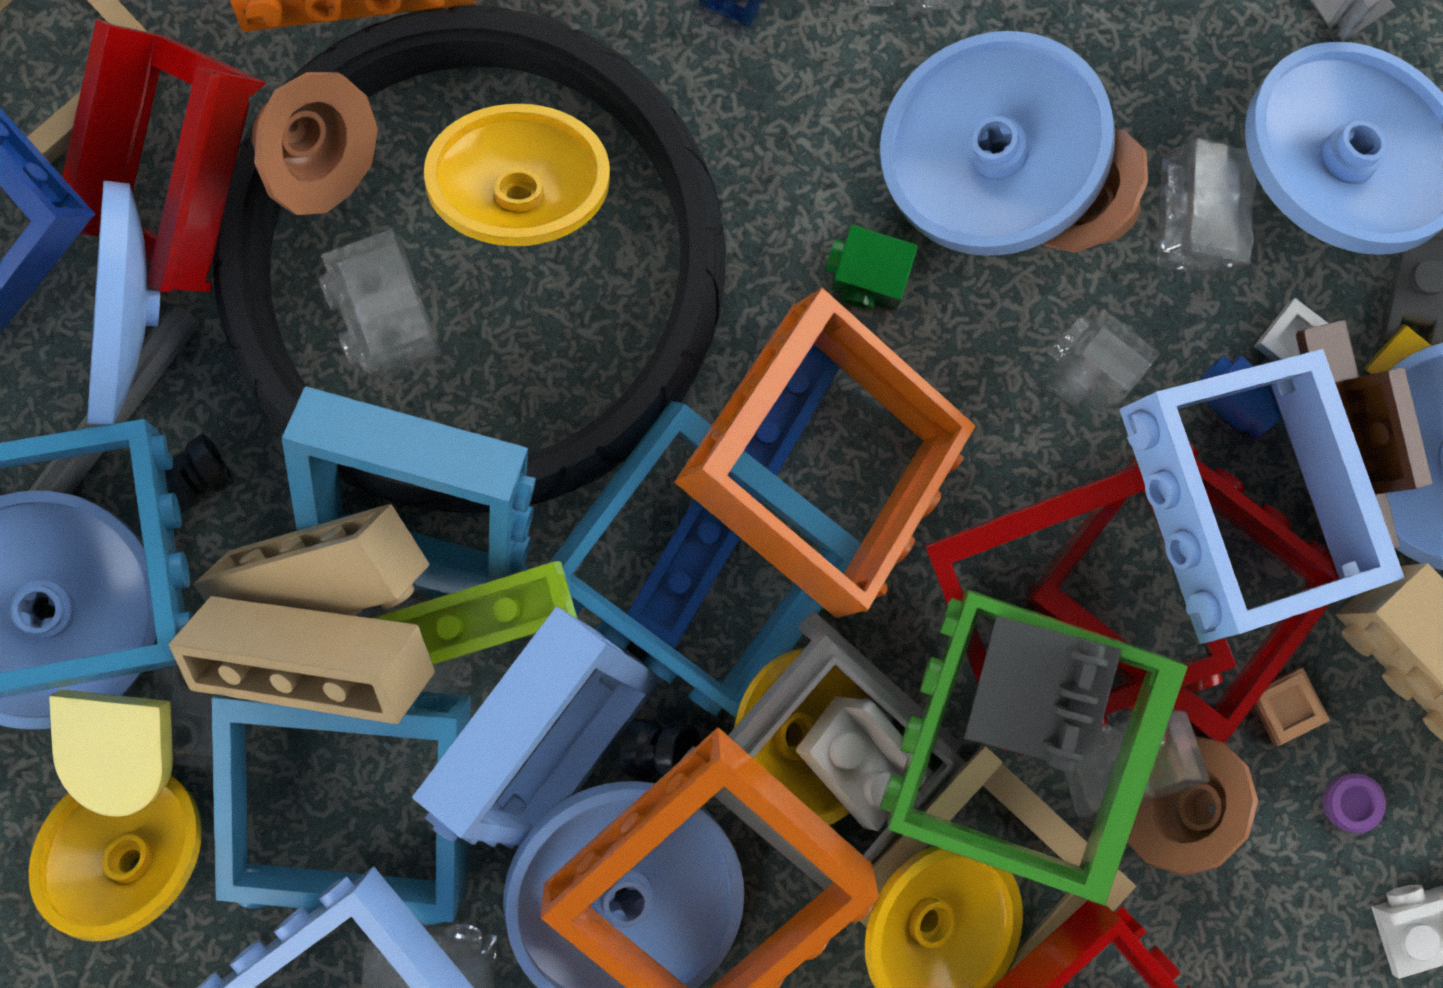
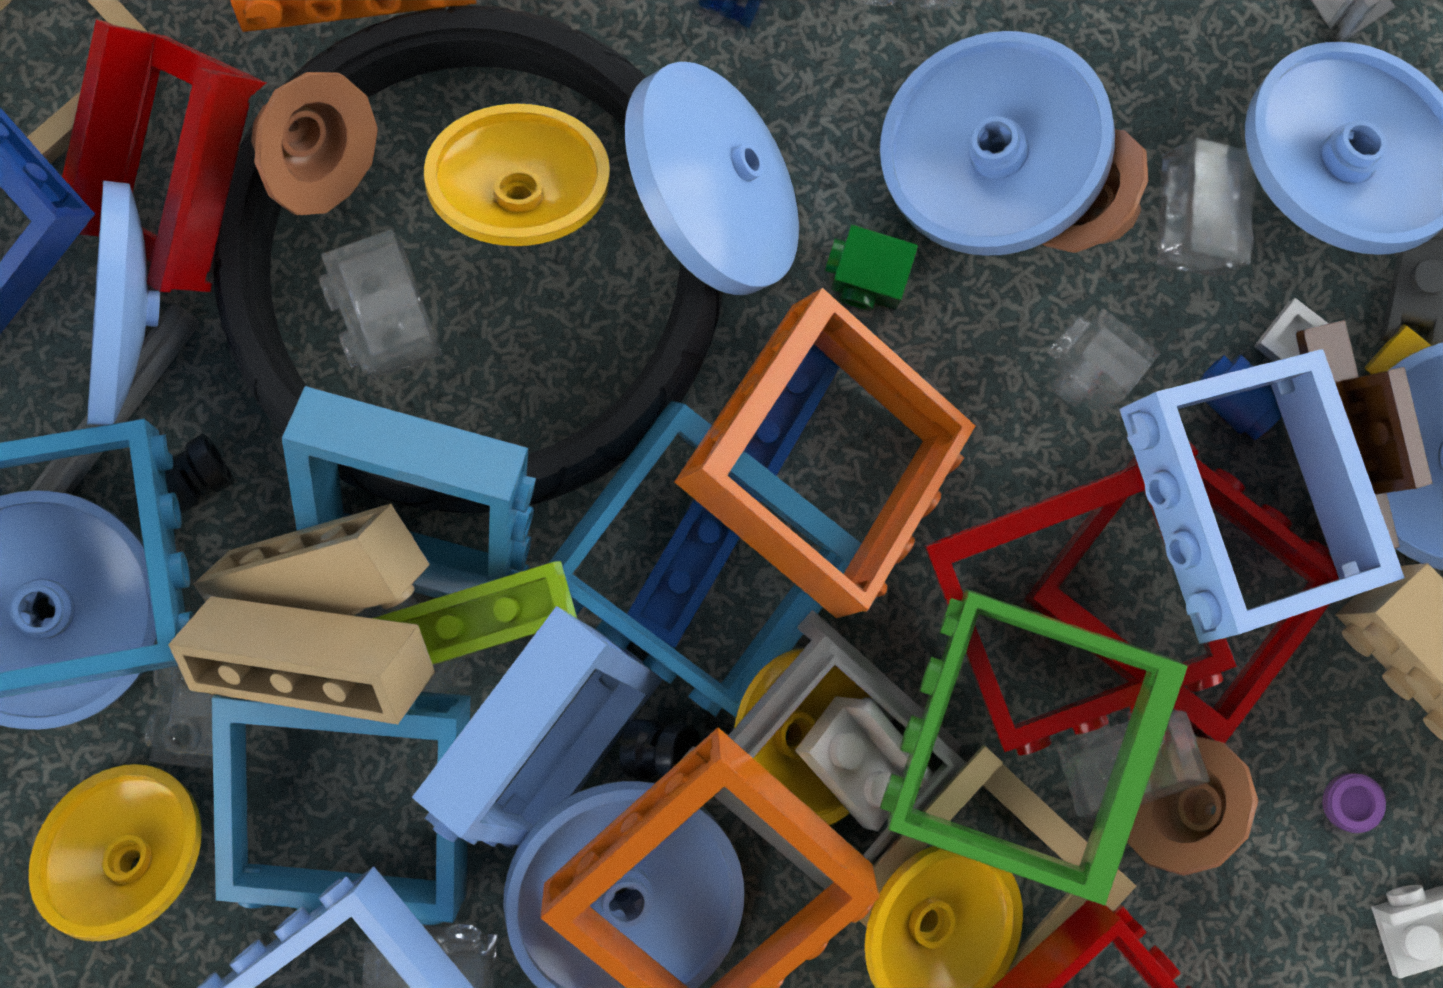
light yellow tile [49,689,173,817] -> none
dark grey hinge [964,616,1122,772] -> none
light nougat tile [1254,668,1330,746] -> none
none -> light blue dish [625,62,799,295]

